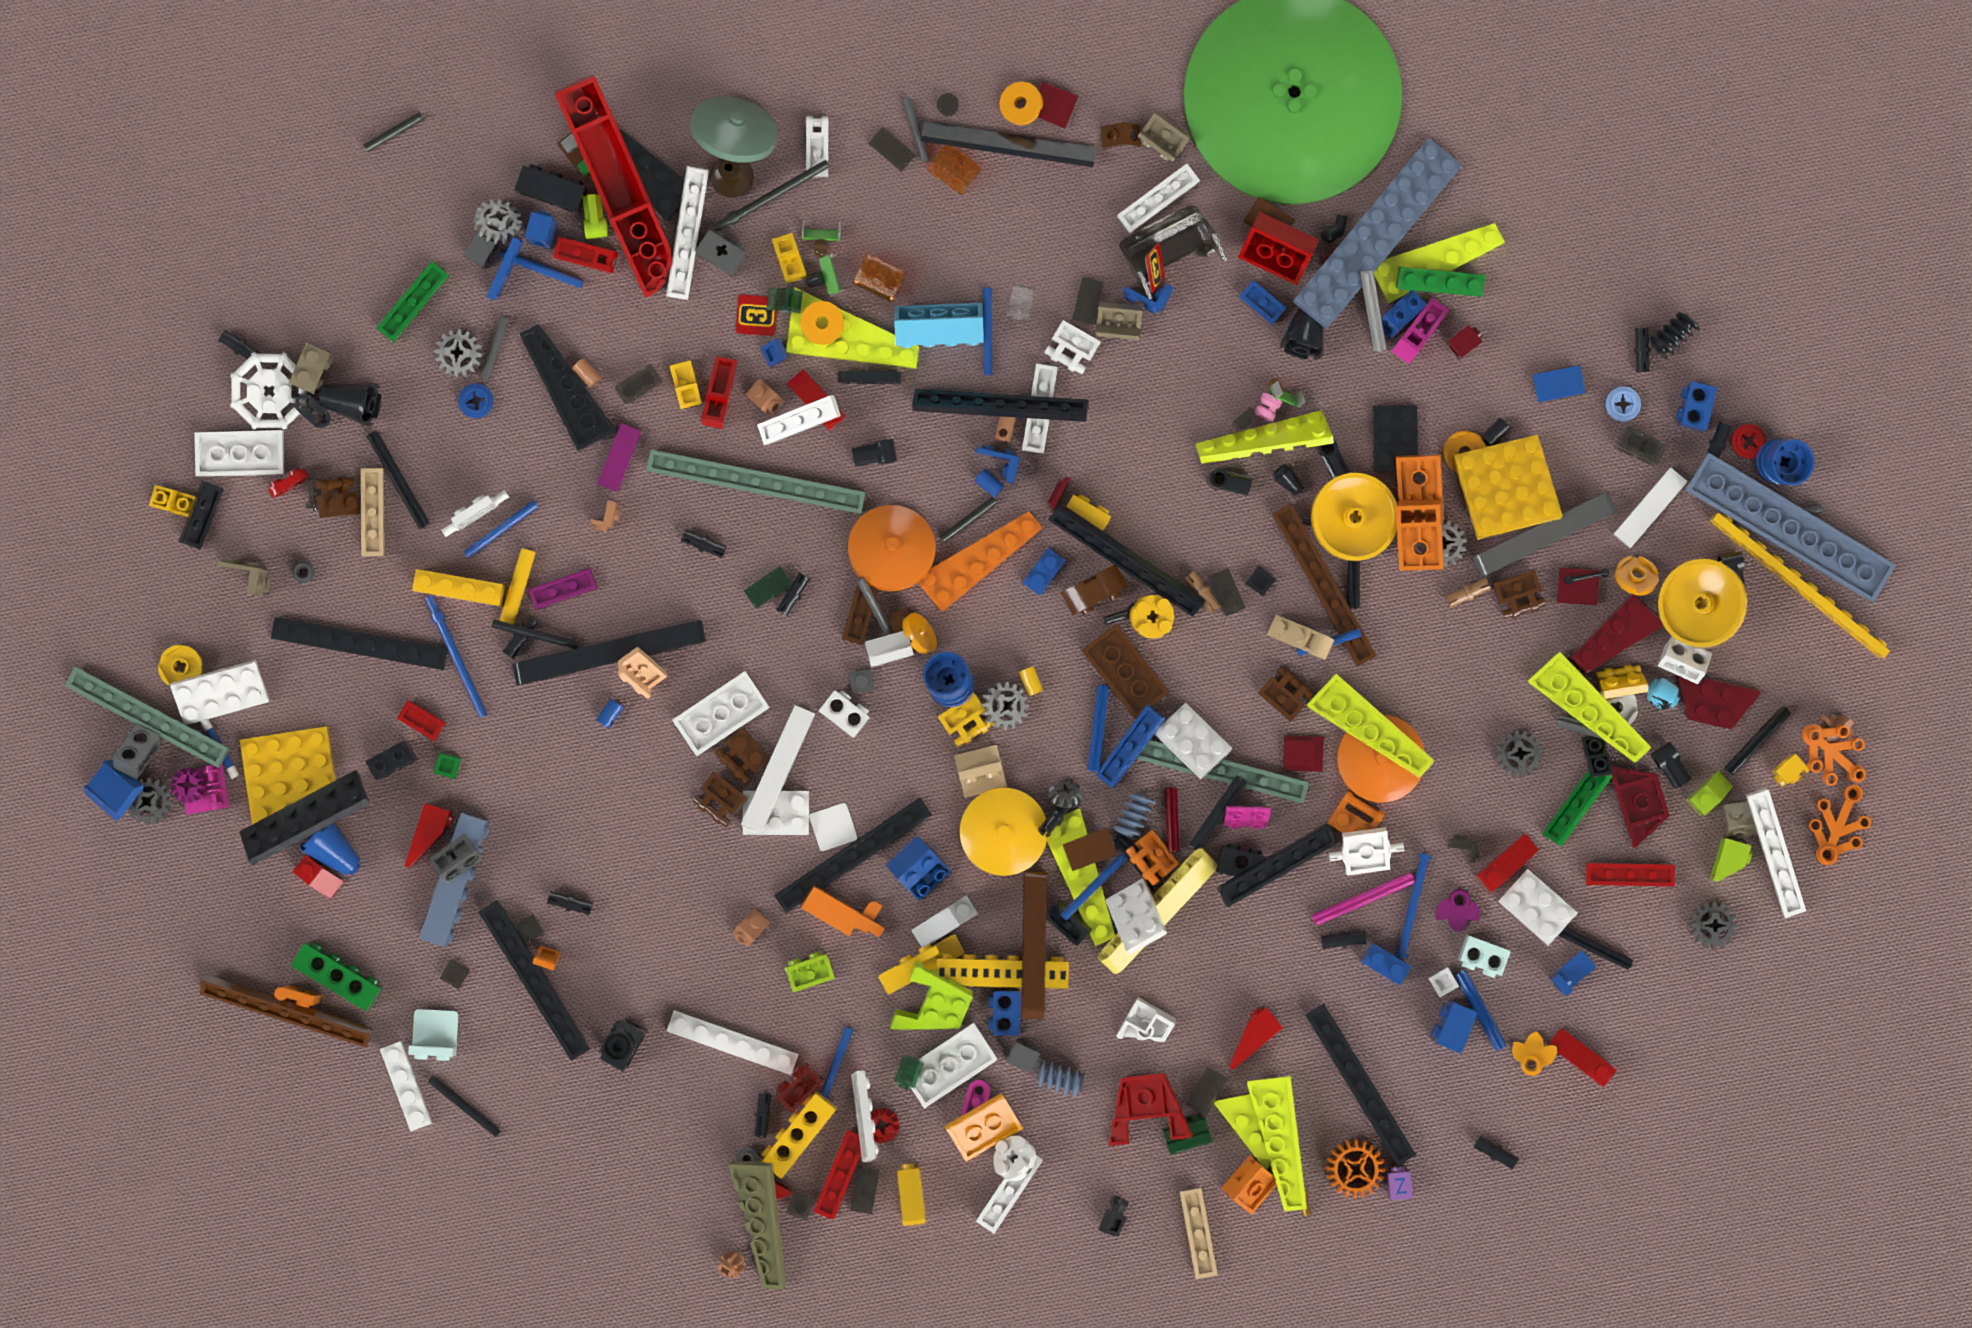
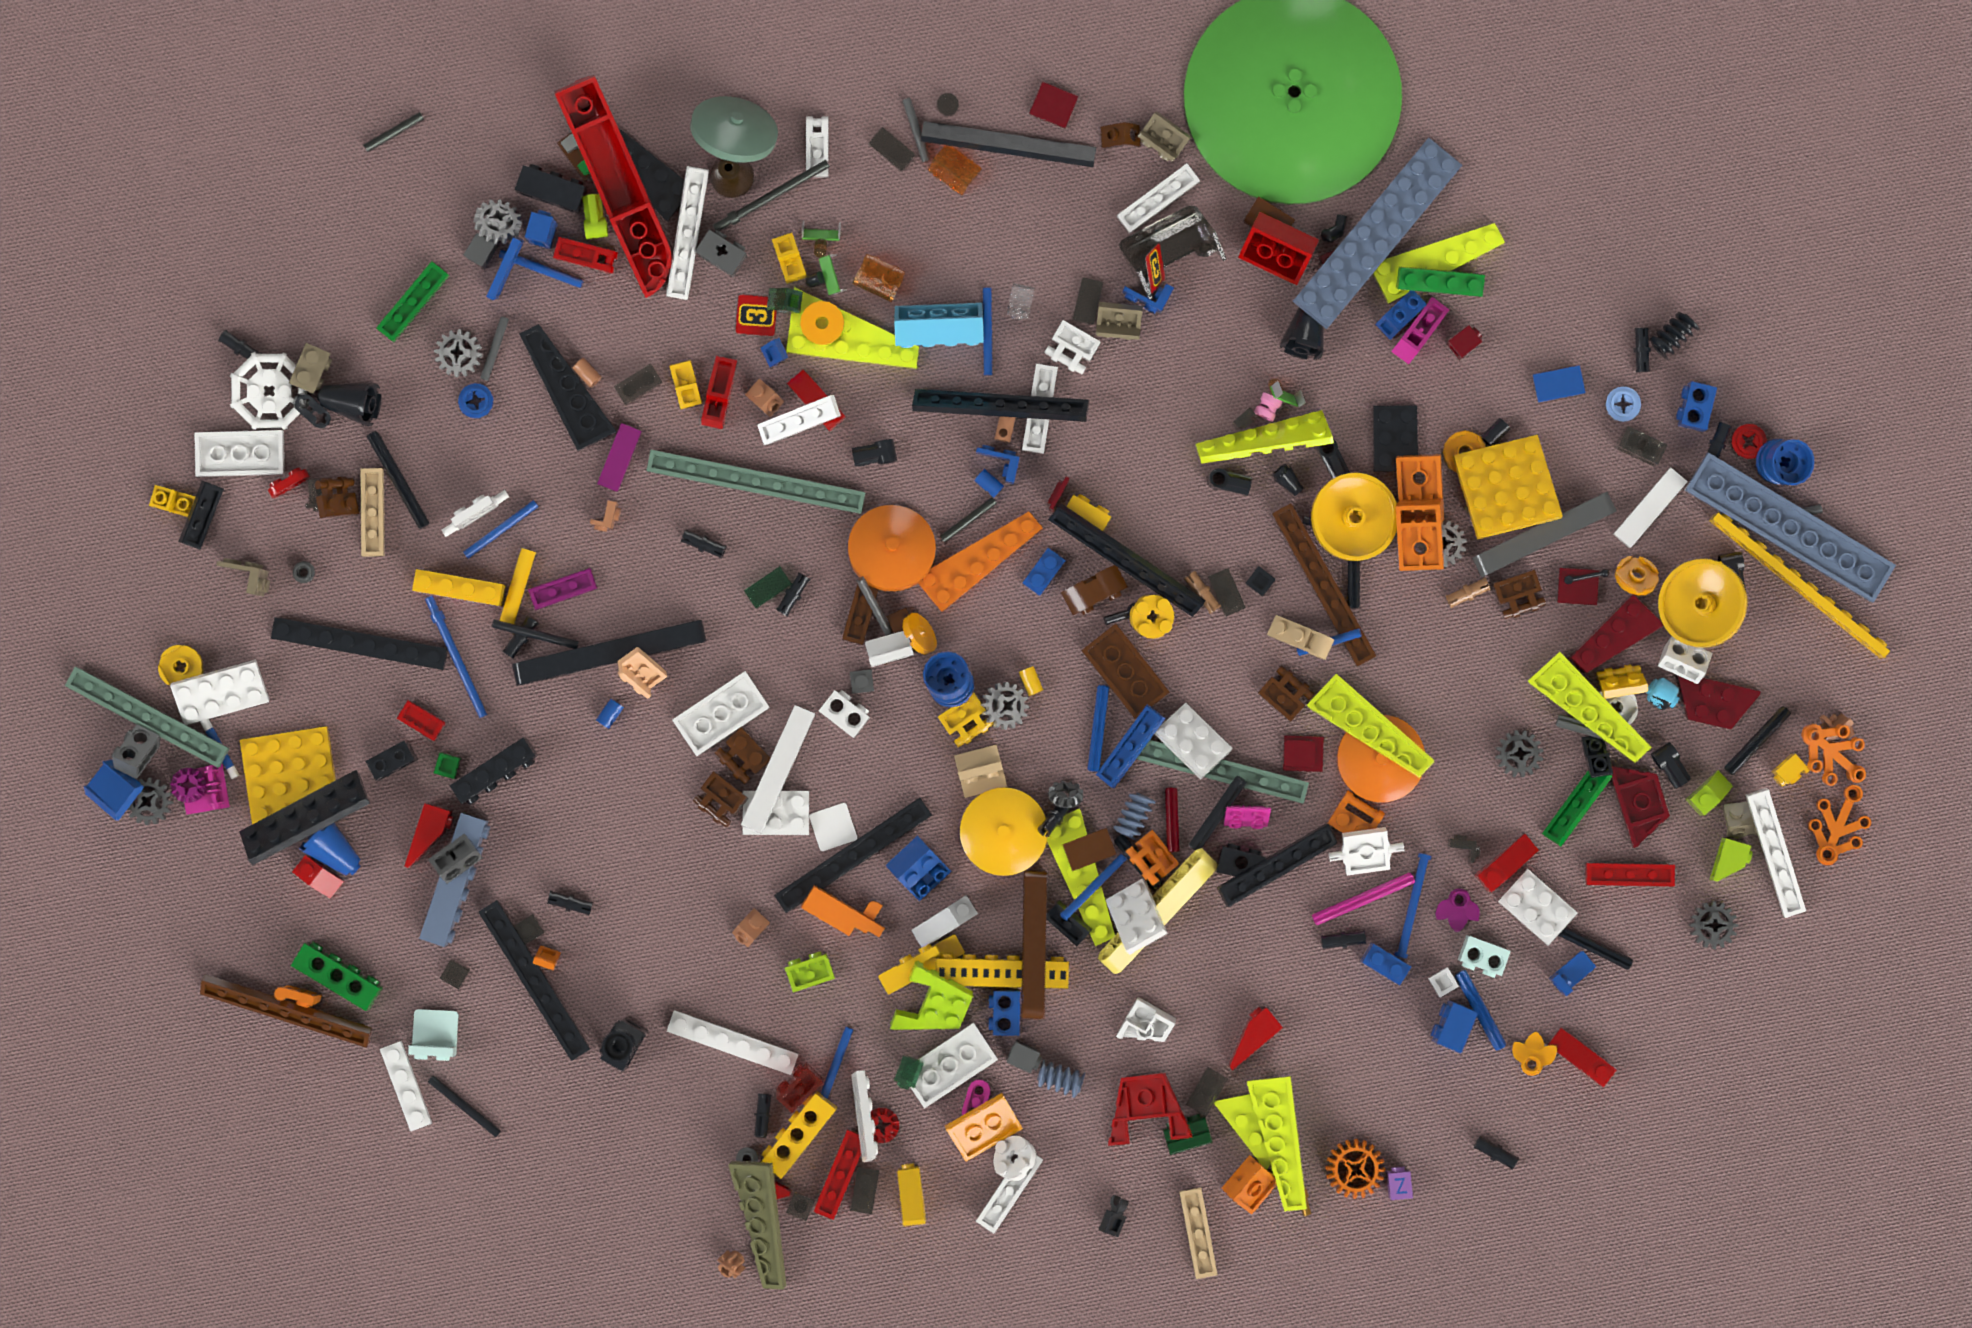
black beam [838,371,901,384] -> none
light orange tile [999,81,1043,126] -> none
blue plate [1239,280,1286,325] -> none
black plate [1305,1003,1416,1166] -> none
light grey axle [1360,269,1387,352] -> none
none -> black brick [449,737,538,805]

